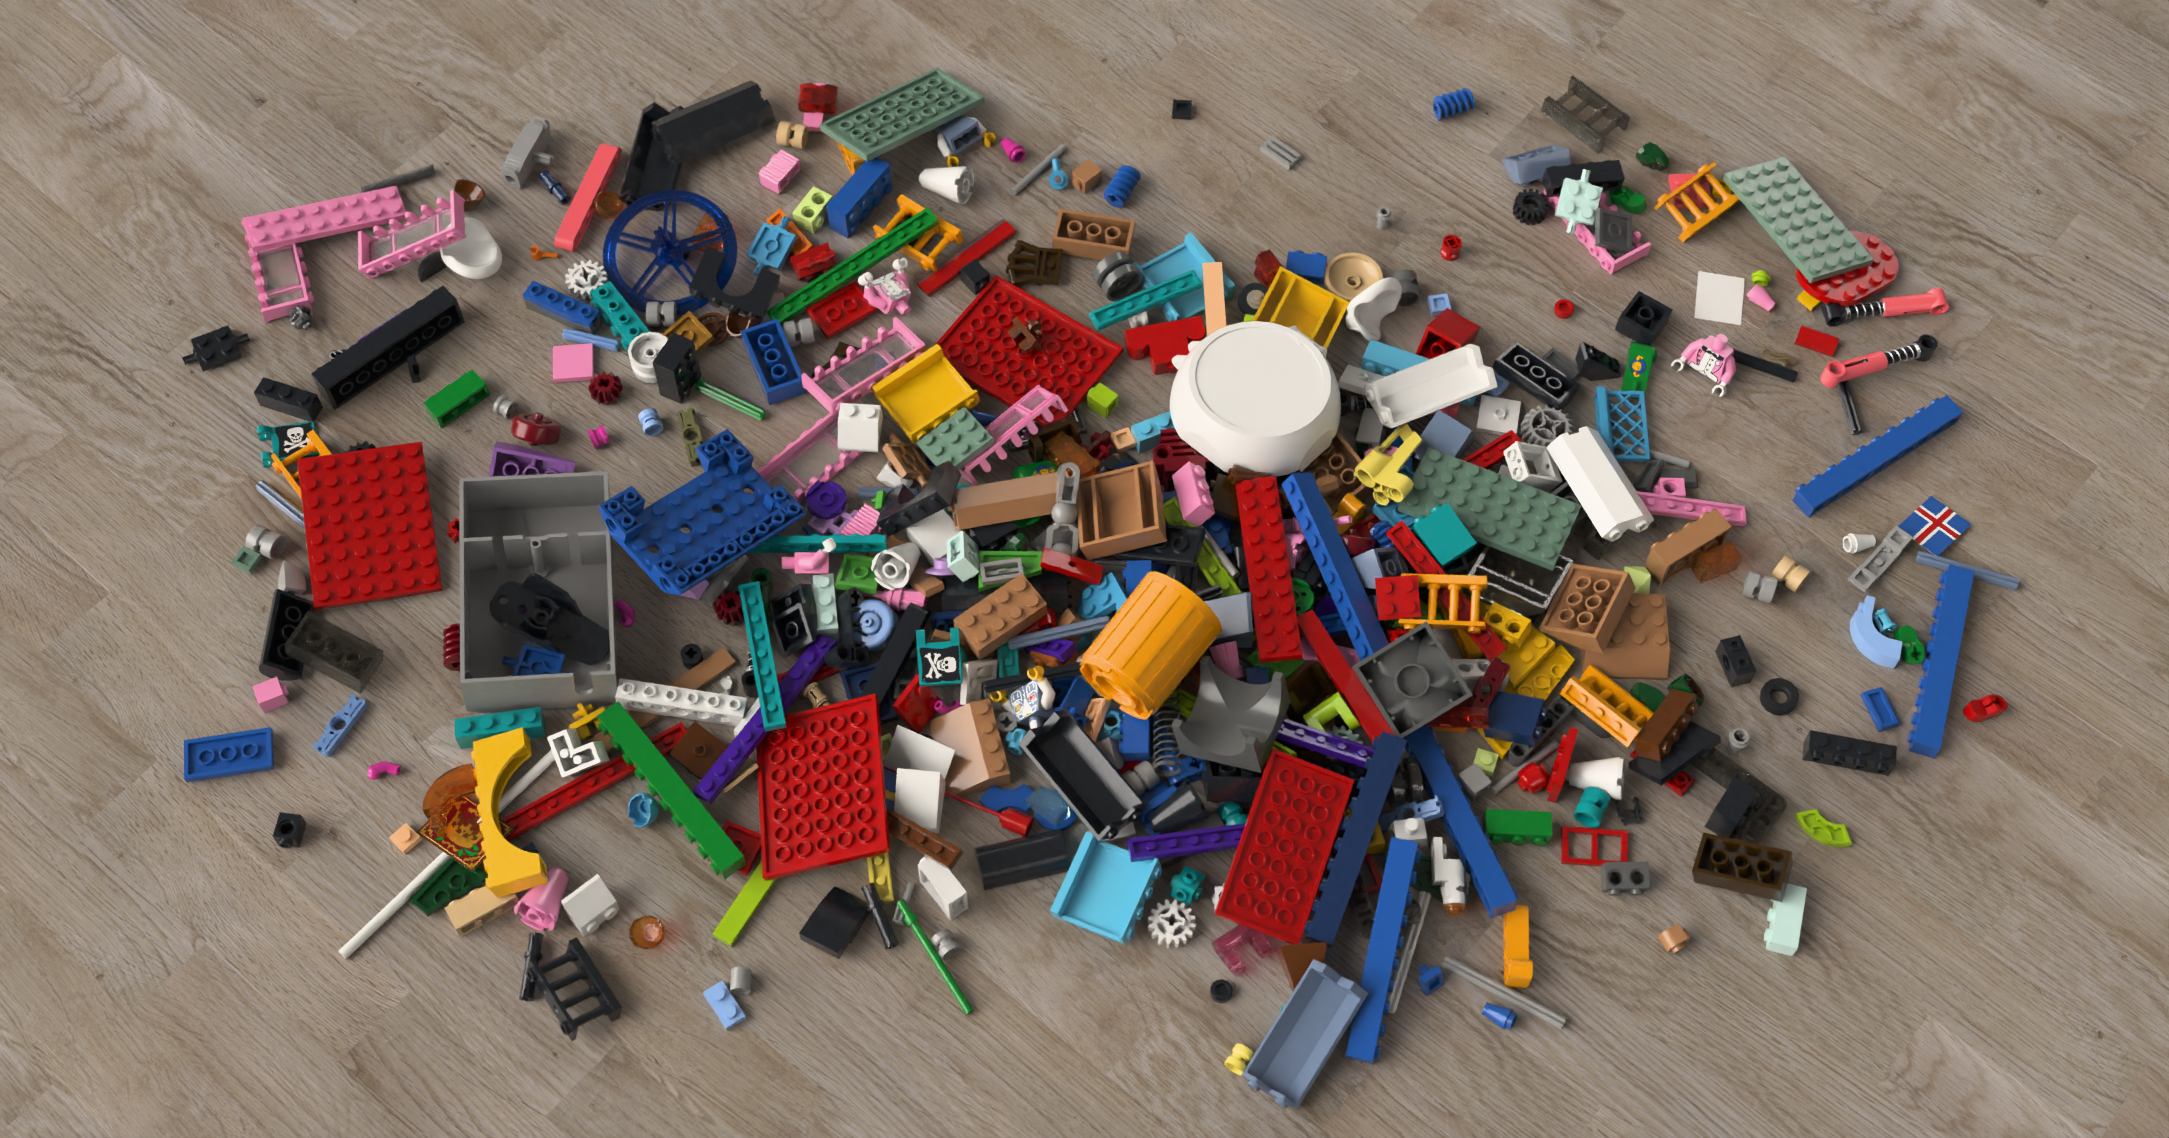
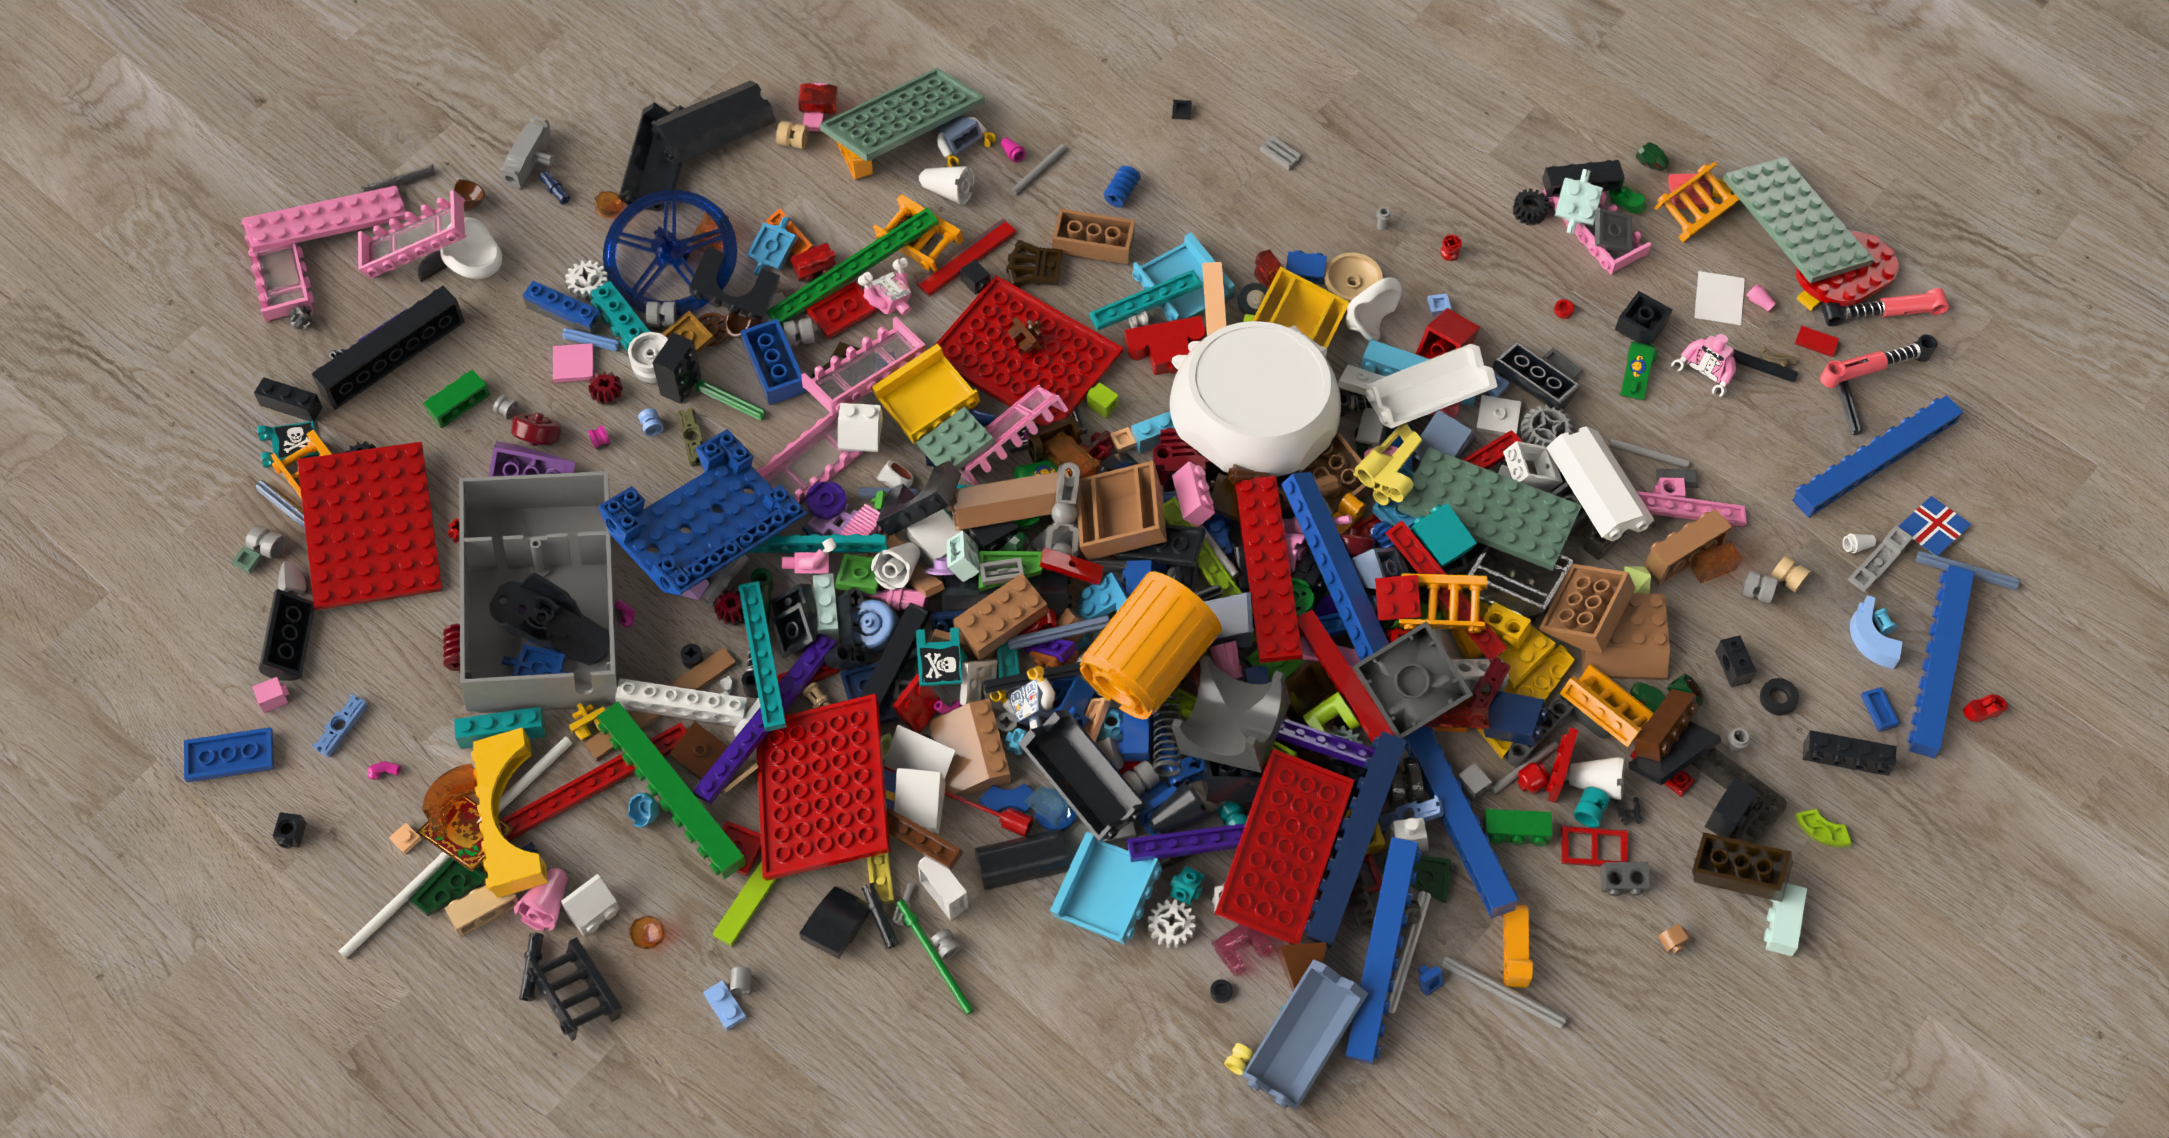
black plate [182,325,250,371] -> none
clear smoke brick [285,611,383,694] -> none
black tile [407,355,420,383] -> none
orange hand [529,246,558,261] -> none
white brick [547,728,610,778] -> none
coral beam [554,143,622,252] -> none
bright pink brick [759,149,801,194] -> none
yellowish green brick [792,186,833,234] -> none
blue brick [826,157,893,238] -> none
medium nougat plate [882,433,932,488] -> none
dark azure plate [1049,158,1068,190] -> none
medium nougat brick [1072,159,1102,194] -> none
dark grey wheel [1092,251,1143,301] -> none
dark grey wheel [1392,269,1420,306] -> none
white plate [1431,837,1470,916] -> none
blue piece [1433,88,1475,120] -> none
yellowish green plate [1473,748,1499,776] -> none
blue cone [1482,1002,1518,1030] -> none
sand blue slope [1502,144,1571,186] -> none
clear smoke fence [1541,76,1630,154] -> none
black slope [1575,342,1621,381] -> none
dark azure fence [1594,386,1650,462] -> none
dark grey tile [1633,459,1664,492] -> none
lime plate [1751,270,1771,287] -> none
green piece [1894,625,1925,665] -> none

